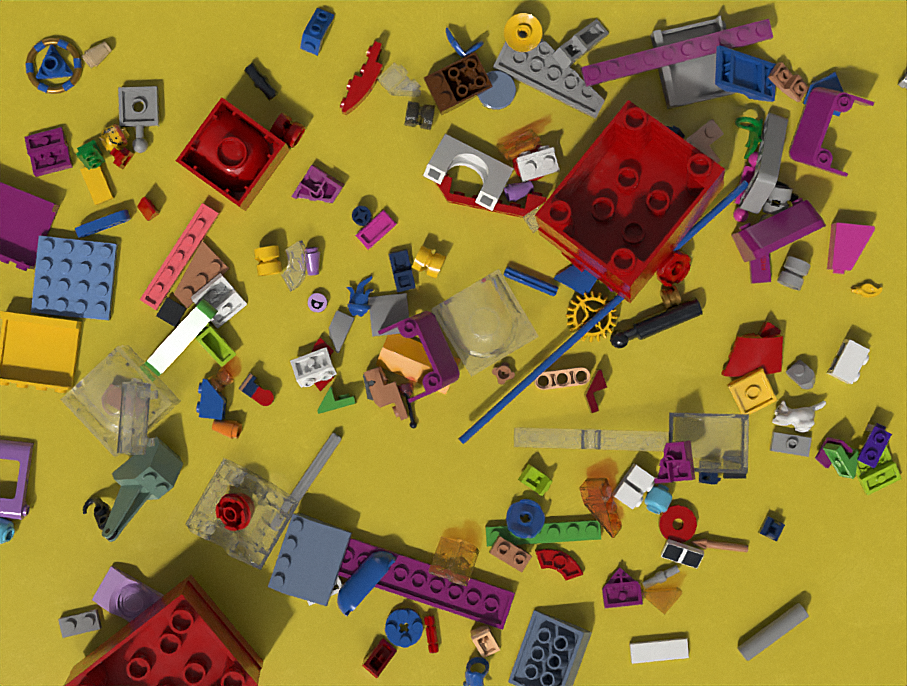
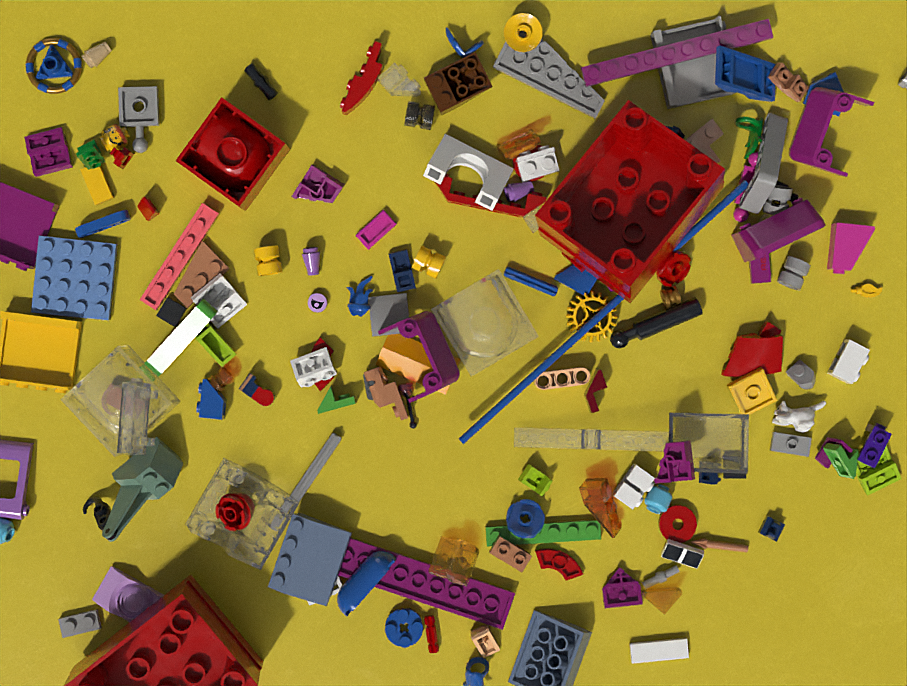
orange cone [212,419,242,439] -> none
red wheel [270,113,306,148] -> none
clear tile [282,240,308,292] -> none
blue bracket [300,8,334,56] -> none
light grey slope [329,311,354,353] -> none
dark blue wheel [352,206,372,226] -> none
red slope [362,638,397,678] -> none
sand blue tile [478,71,516,110] -> none
nougat plate [492,362,515,385] -> none
light grey slope [552,19,609,70] -> none
light grey brick [737,603,809,661] -> none

